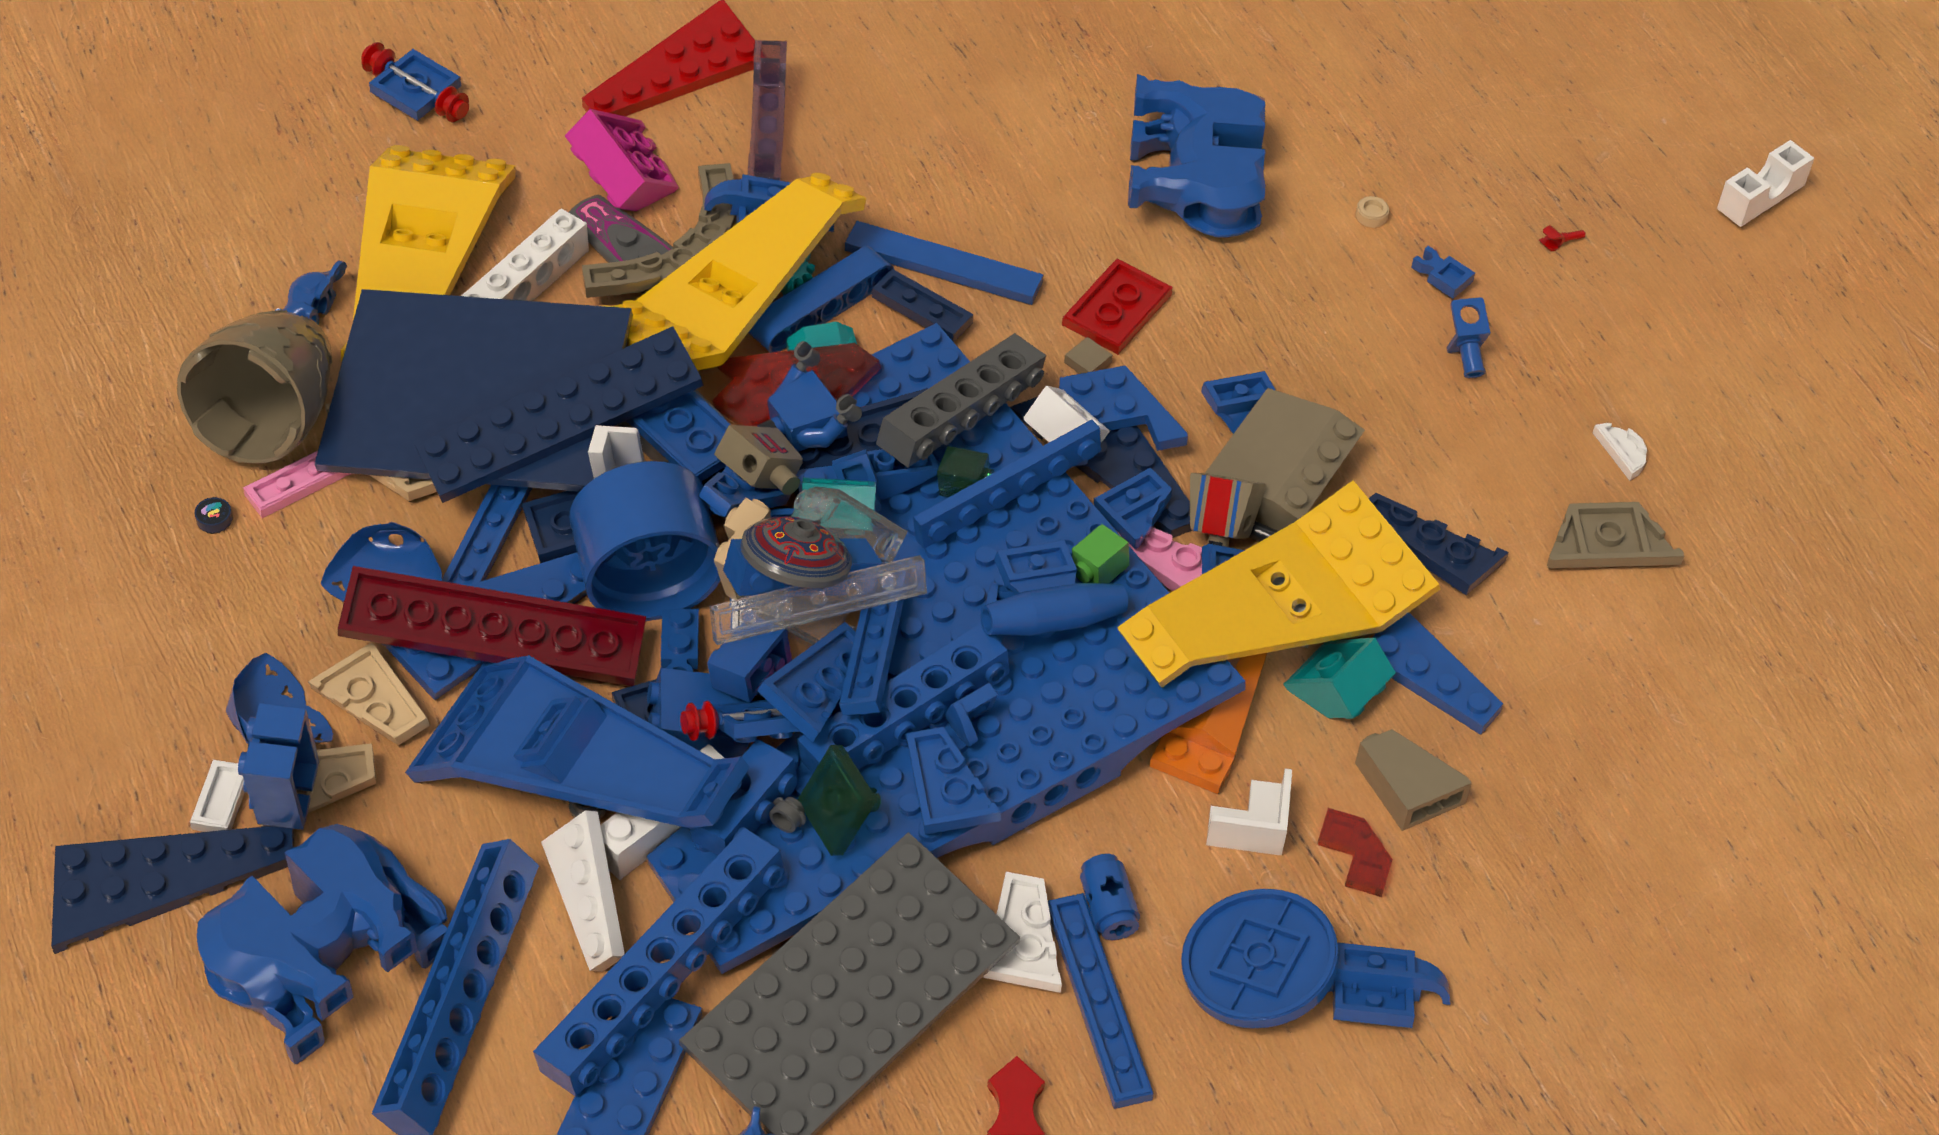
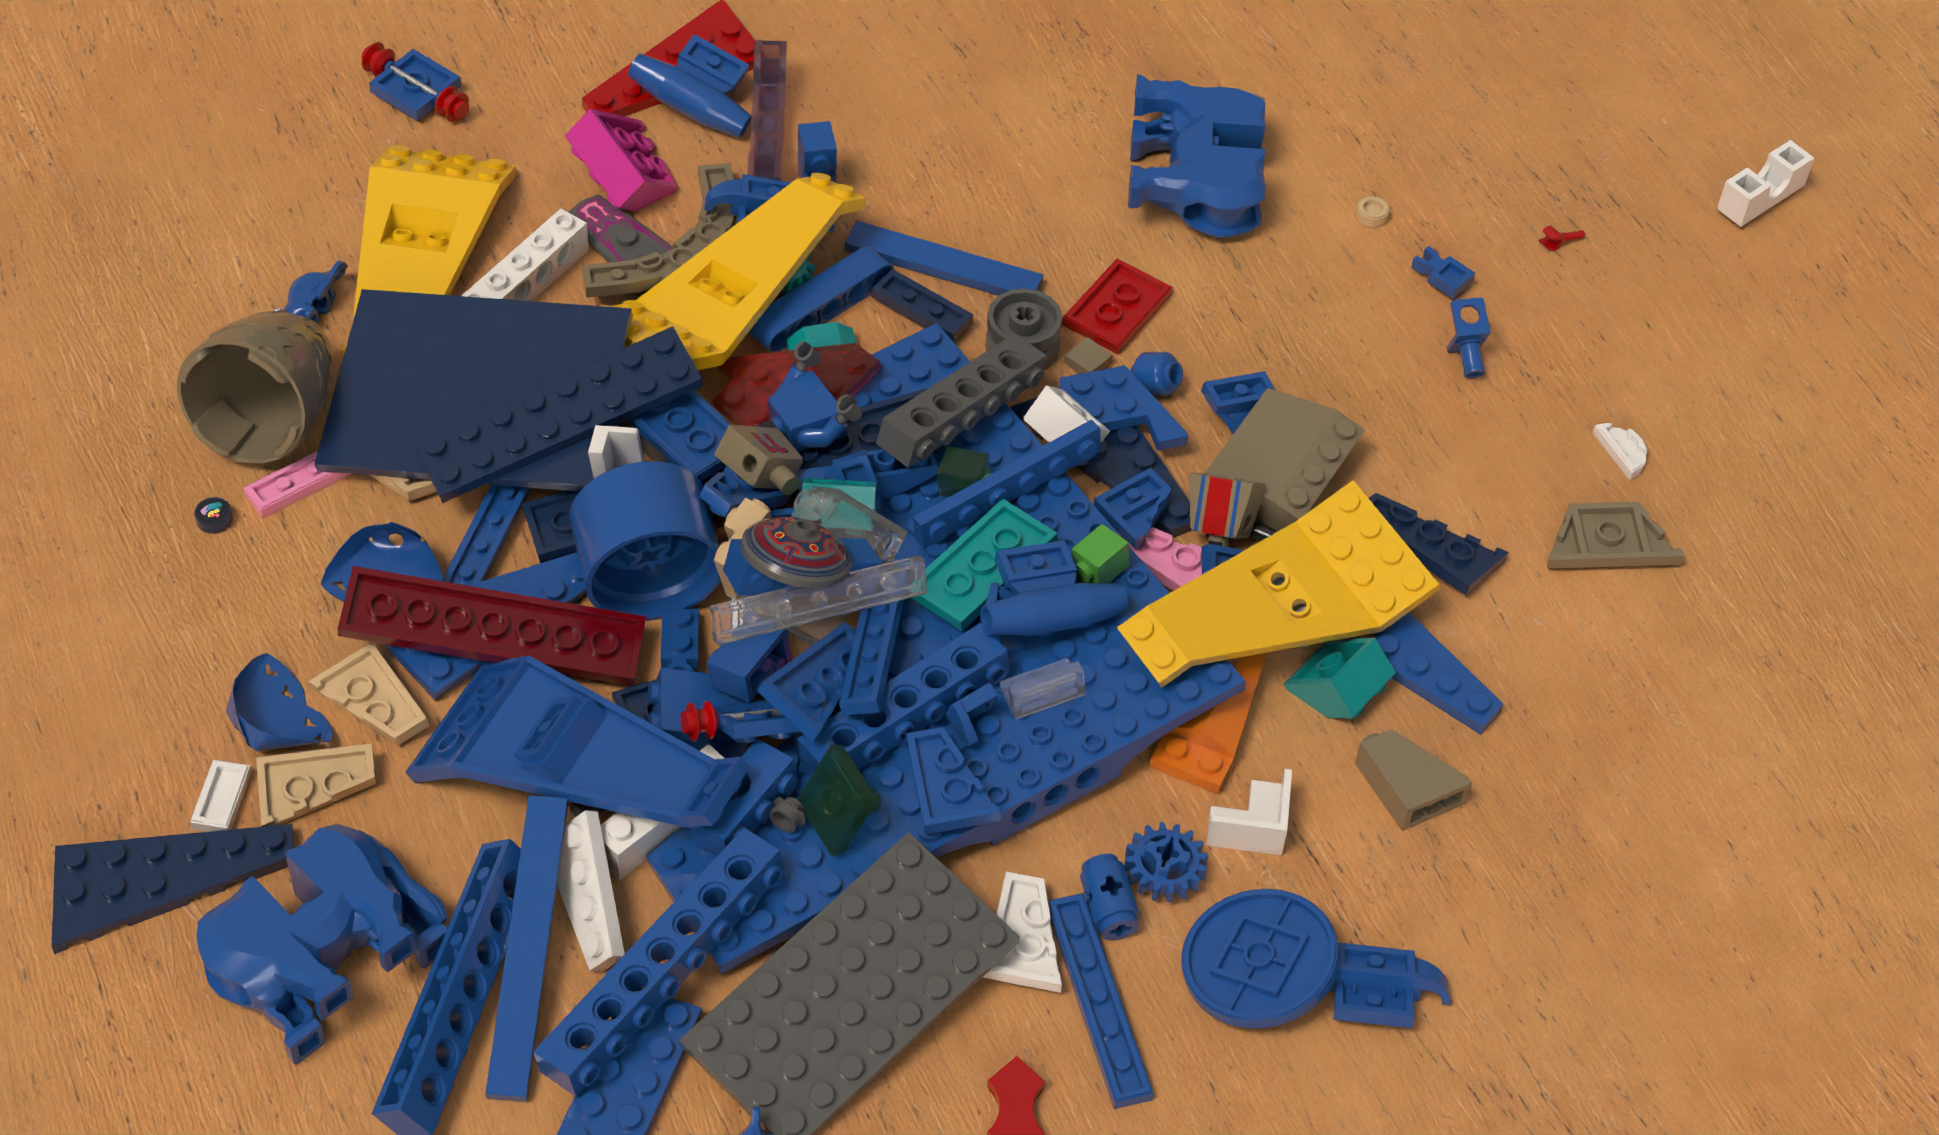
blue piece [238,703,319,830] -> none
clear red tile [1317,808,1393,897] -> none
none -> blue tile [485,795,569,1102]
none -> blue plate [628,34,752,138]
none -> blue piece [798,121,837,183]
none -> teal plate [906,499,1058,631]
none -> dark grey wheel [985,288,1063,371]
none -> clear panel [1000,658,1085,719]
none -> blue gear [1124,822,1208,902]
none -> blue head [1130,352,1183,396]

